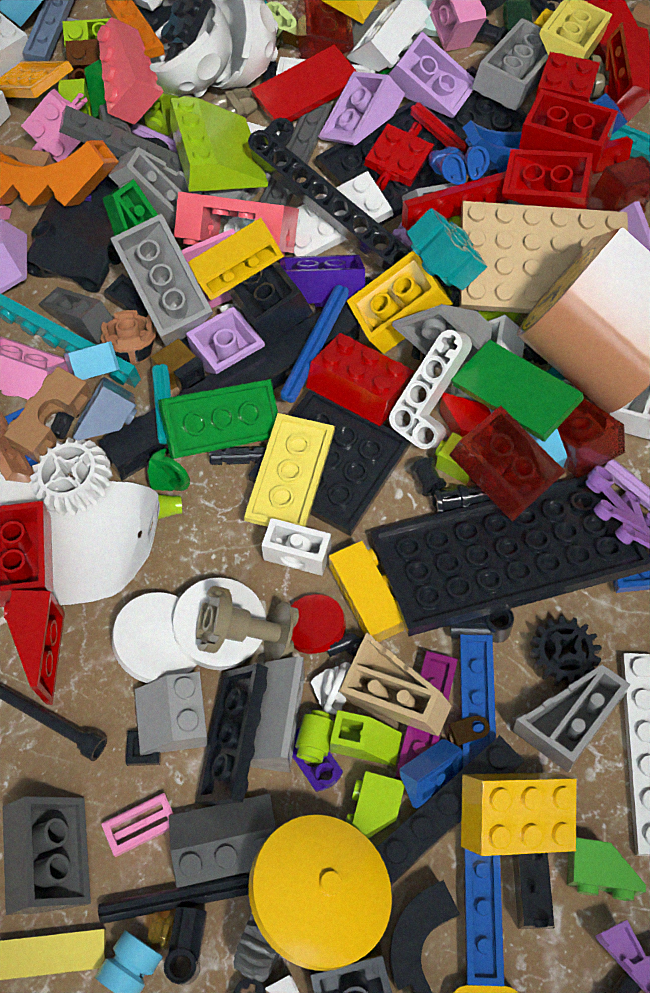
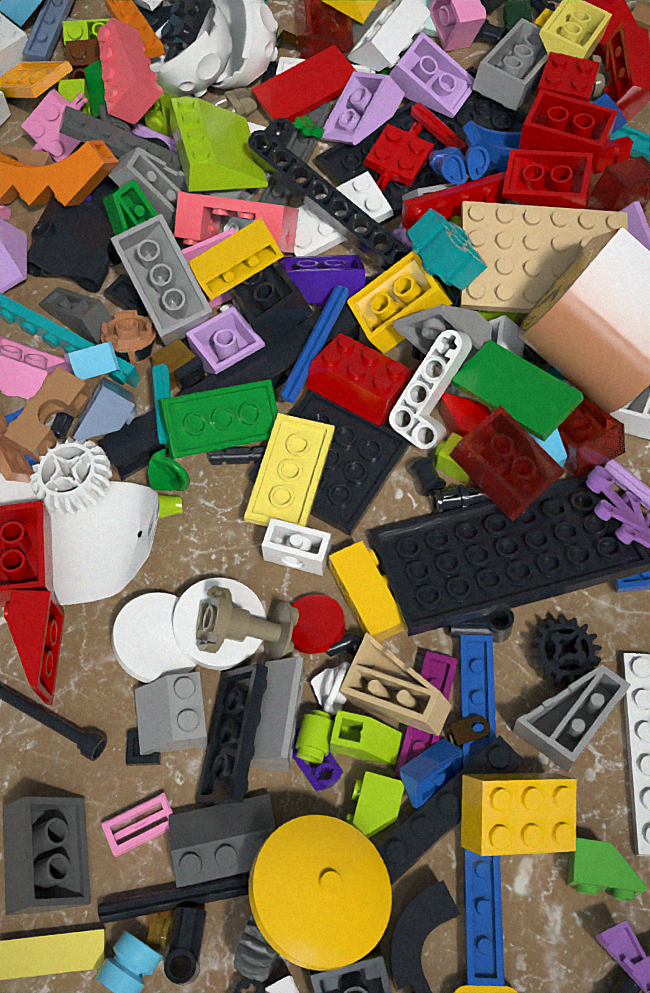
yellowish green beam [266,2,297,36] -> none
black hinge [512,853,555,929] -> none
none -> green piece [293,115,325,138]

